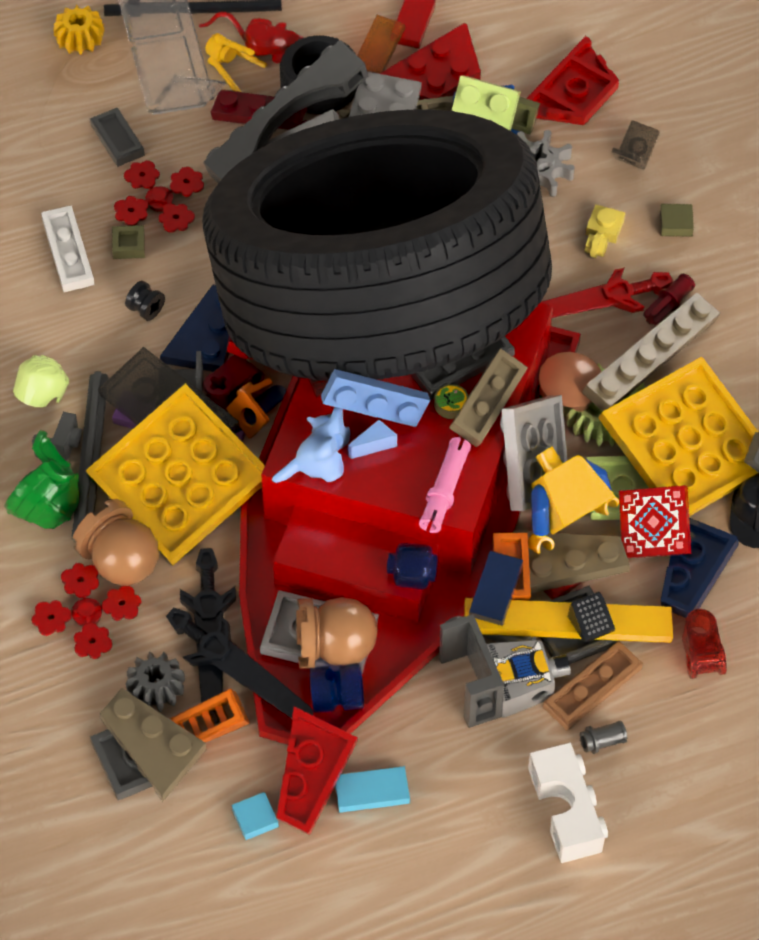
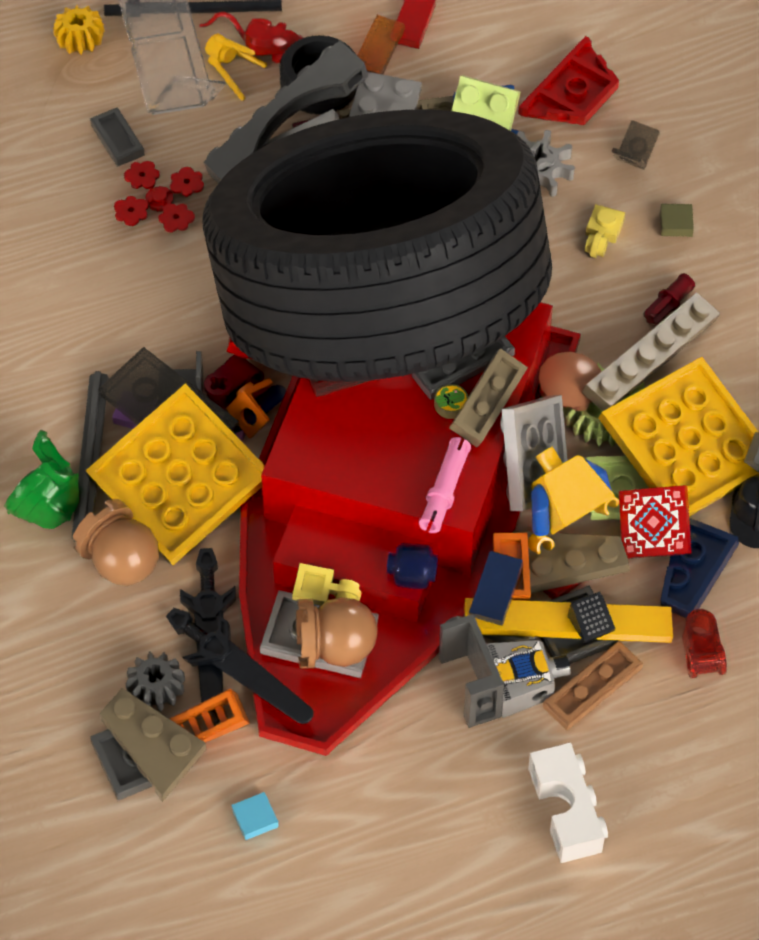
yellowish green hair [13,355,69,407] -> none
red plant [31,563,142,659] -> none
dark grey bracket [32,411,82,462] -> none
white plate [41,205,95,292] -> none
olive tile [112,225,145,259] -> none
black wheel [125,281,165,321] -> none
dark blue wing [160,284,229,372] -> none
dark red plate [210,89,307,130] -> none
light blue animal [272,407,350,483] -> none
red wing [277,707,358,836] -> none
clear blue wheel [310,663,364,713] -> none
medium blue plate [321,369,430,427] -> none
medium azure tile [335,766,410,813] -> none
light blue piece [348,420,397,459] -> none
red wing [379,23,481,100] -> none
olive tile [512,97,540,135] -> none
red sword [541,267,673,318] -> none
dark grey pin [580,720,627,754] -> none
none -> light yellow plate [292,563,362,606]

